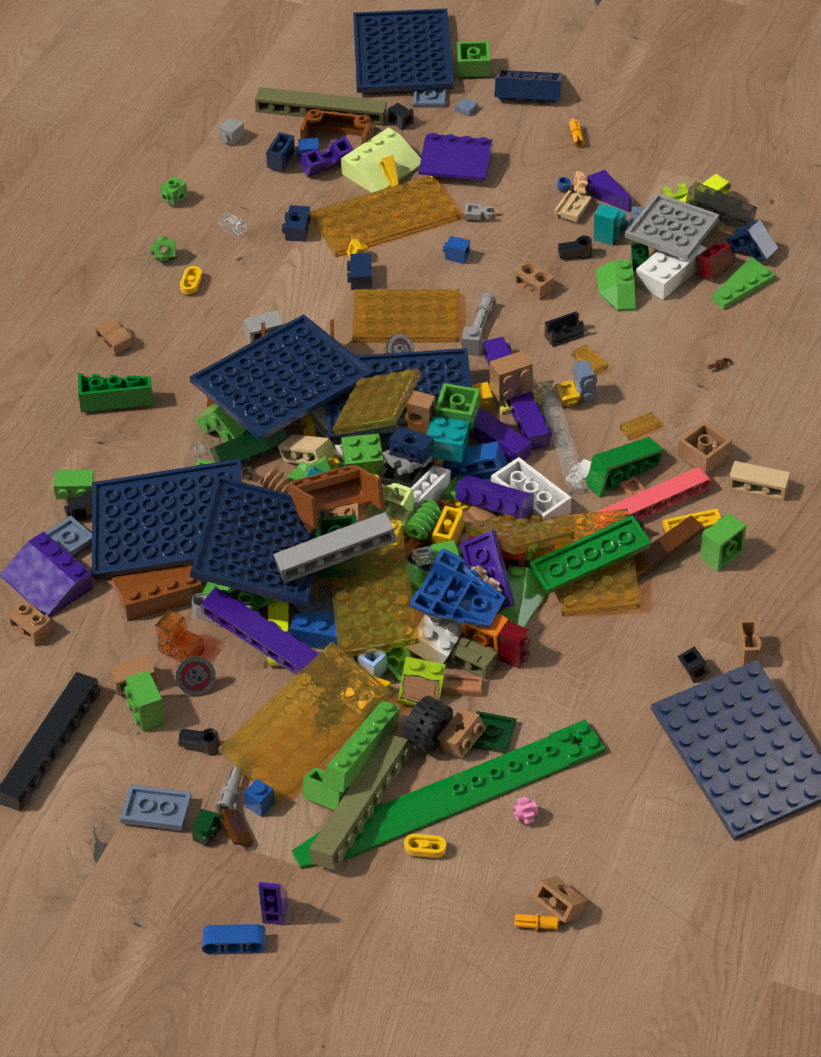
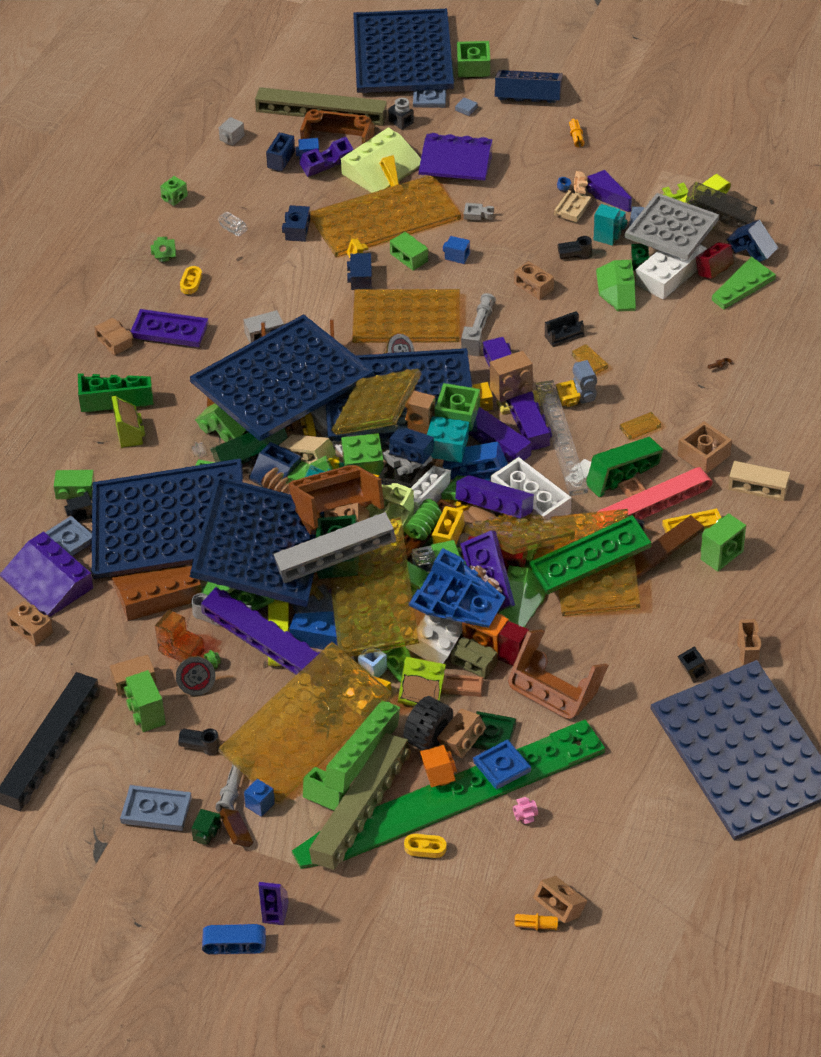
none -> lime slope [112,396,145,448]
none -> dark purple plate [130,309,209,347]
none -> bright green plate [204,650,221,669]
none -> dark blue slope [250,442,301,486]
none -> bright green brick [390,232,429,271]
none -> light grey bush [395,98,410,113]
none -> orange brick [420,745,457,787]
none -> blue plate [473,739,531,790]
none -> dark orange windscreen [508,629,609,719]

